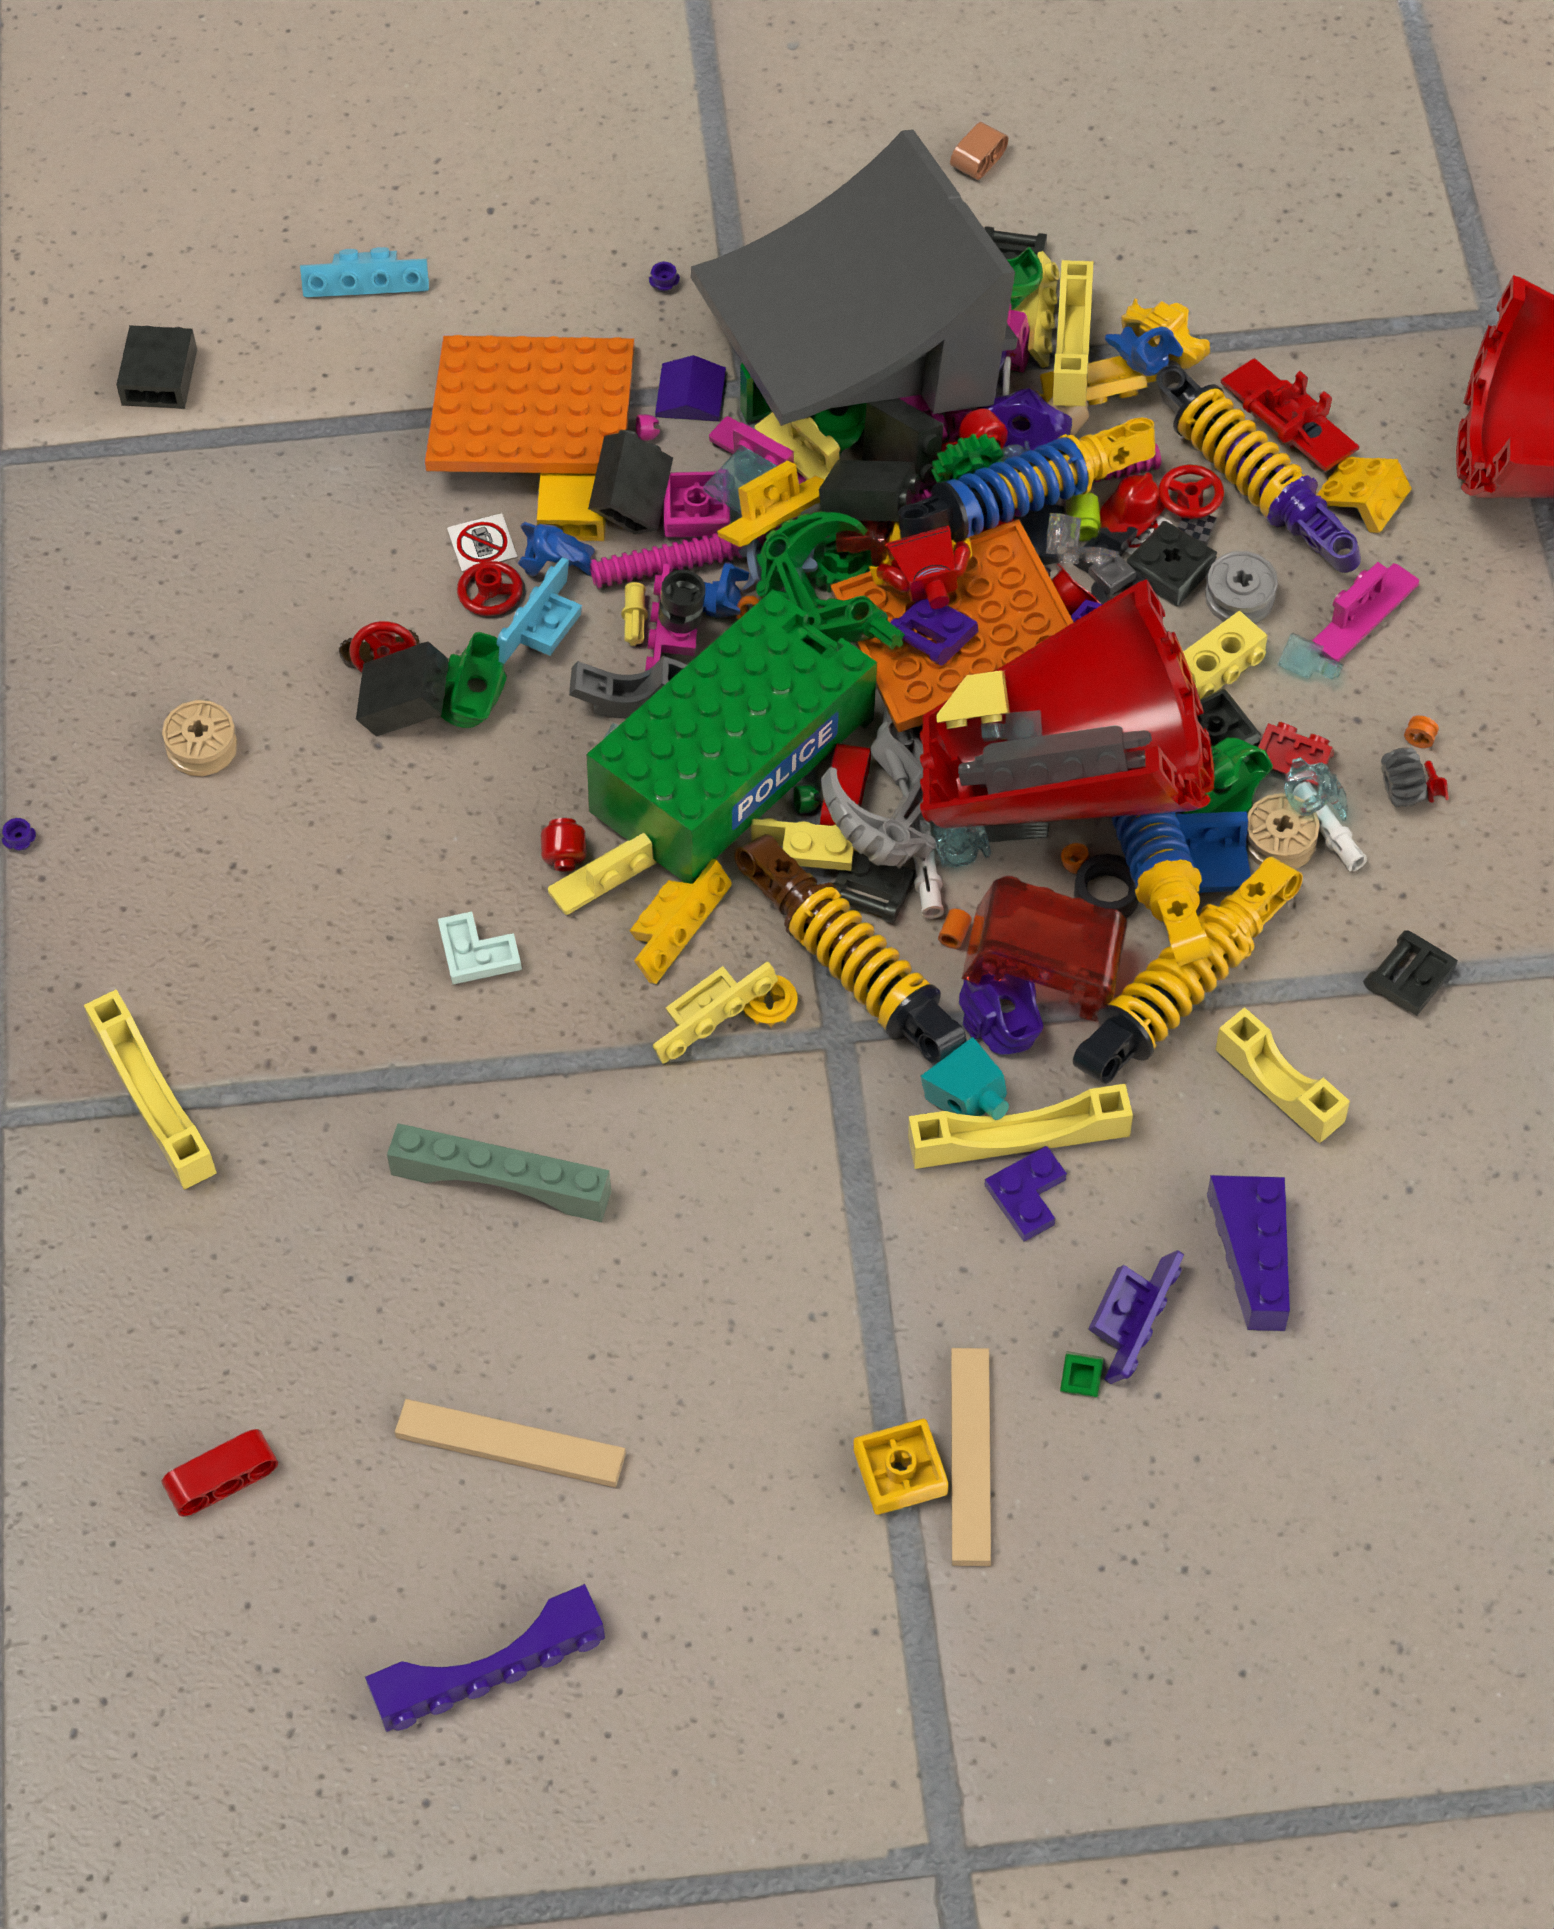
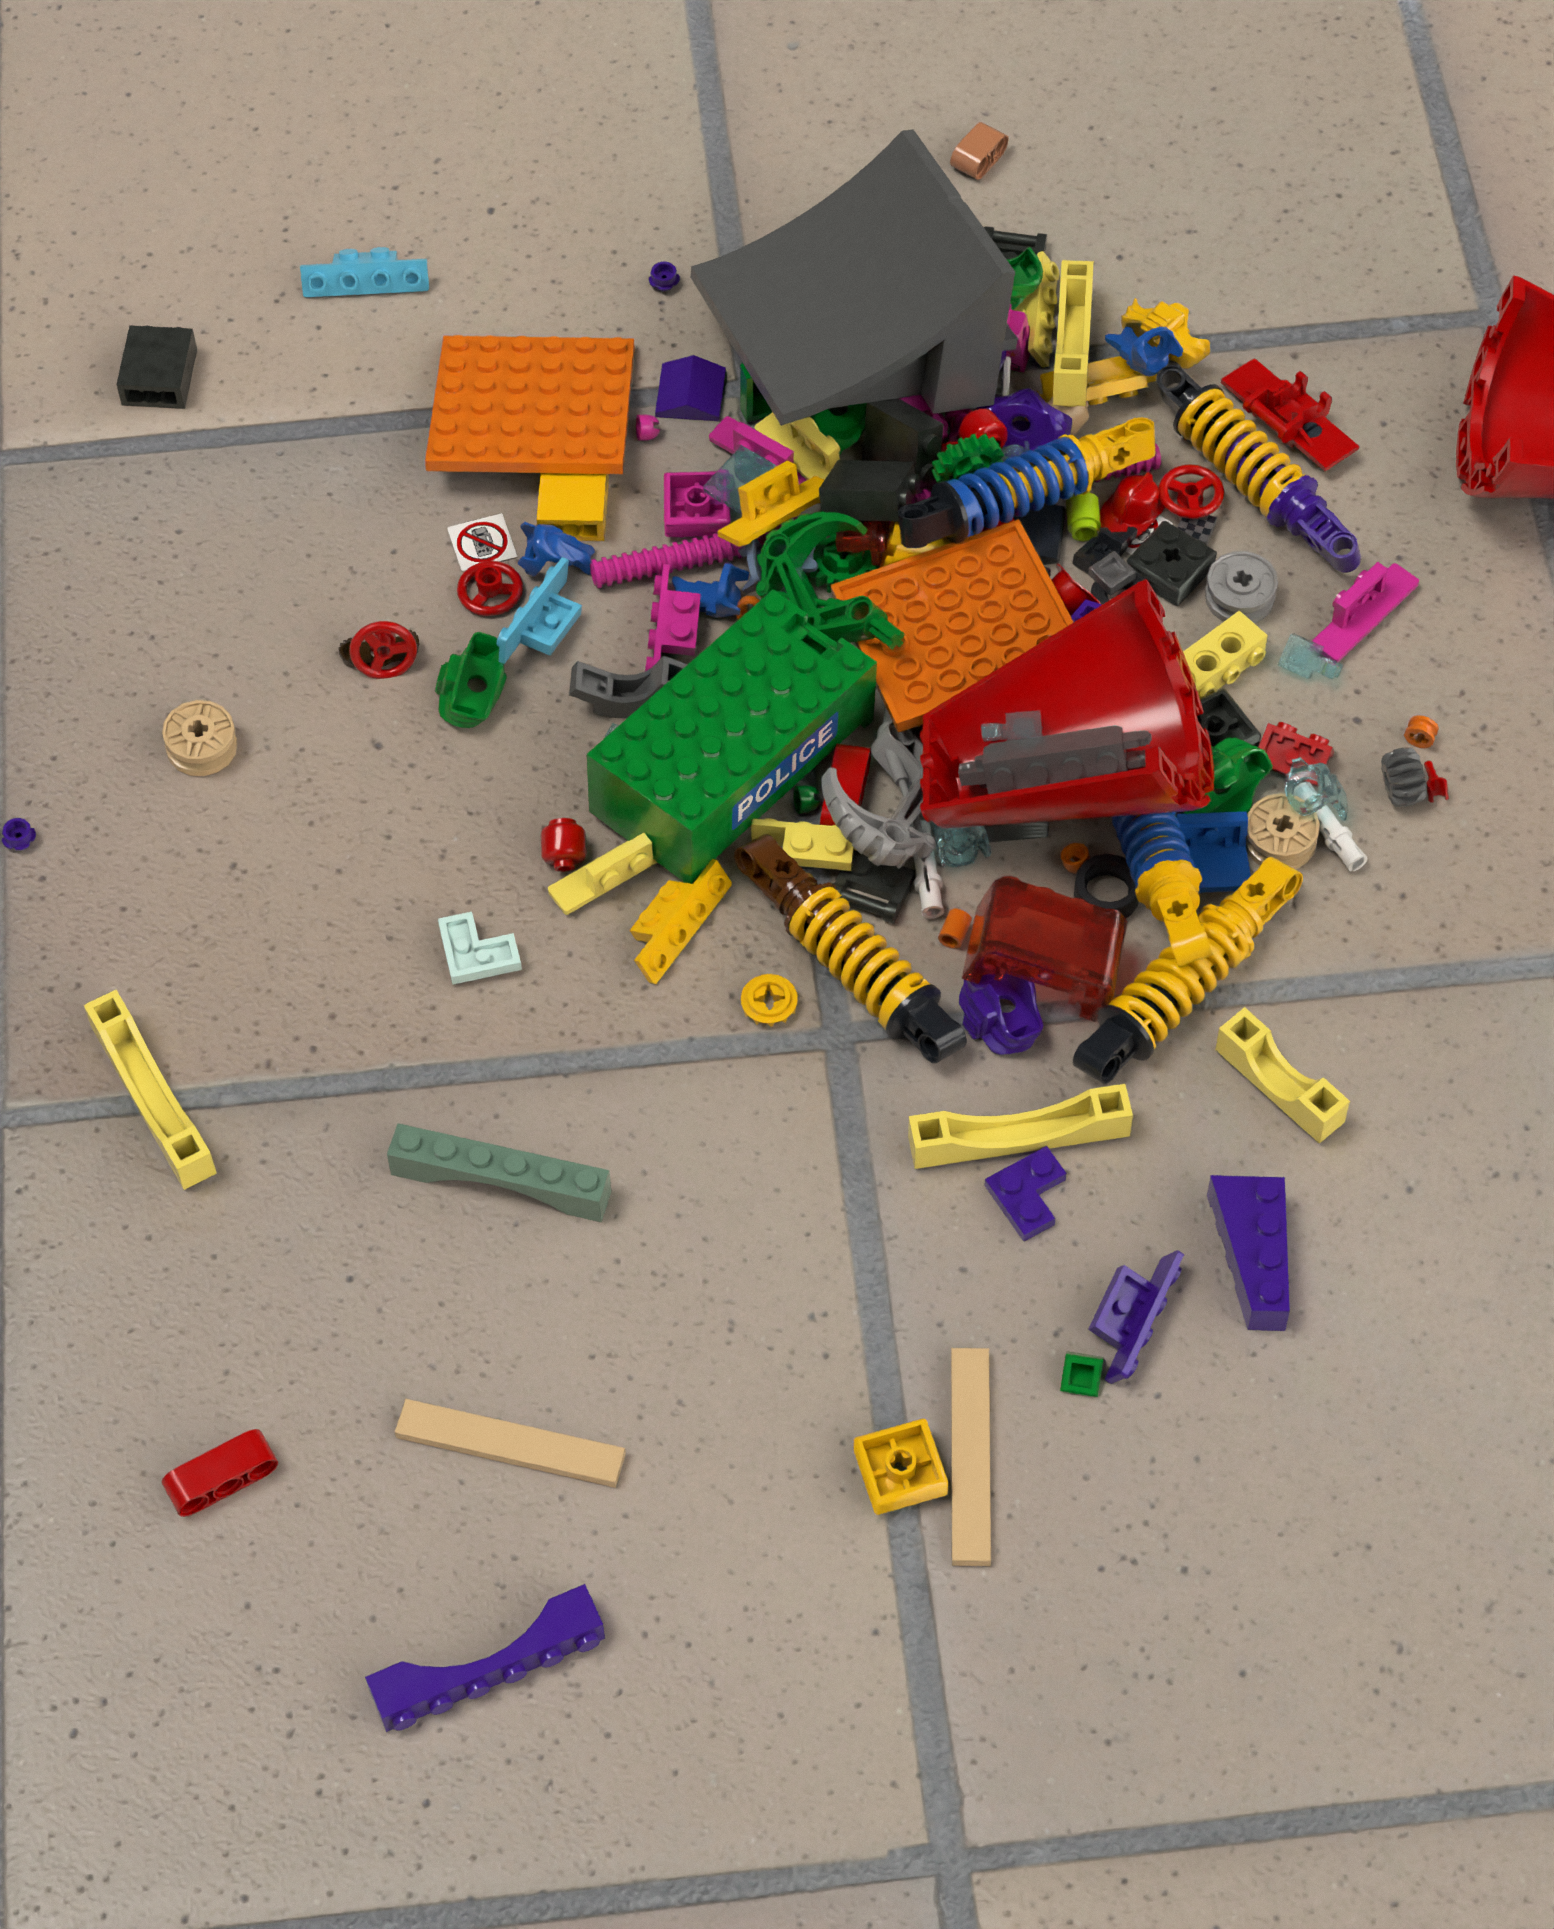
pearl dark grey brick [356,641,449,737] -> none
pearl dark grey brick [588,430,673,535] -> none
light yellow axle [621,582,648,646] -> none
light yellow bracket [653,962,778,1064] -> none
pearl dark grey wheel [658,570,705,633] -> none
red torso [869,525,972,609] -> none
dark purple plate [890,599,979,666] -> none
teal torso [920,1037,1009,1120] -> none
light yellow slope [936,671,1010,729] -> none
clear bracket [1046,513,1118,564] -> none
yellow bracket [1316,457,1412,533] -> none
pearl dark grey plate [1363,930,1458,1016] -> none

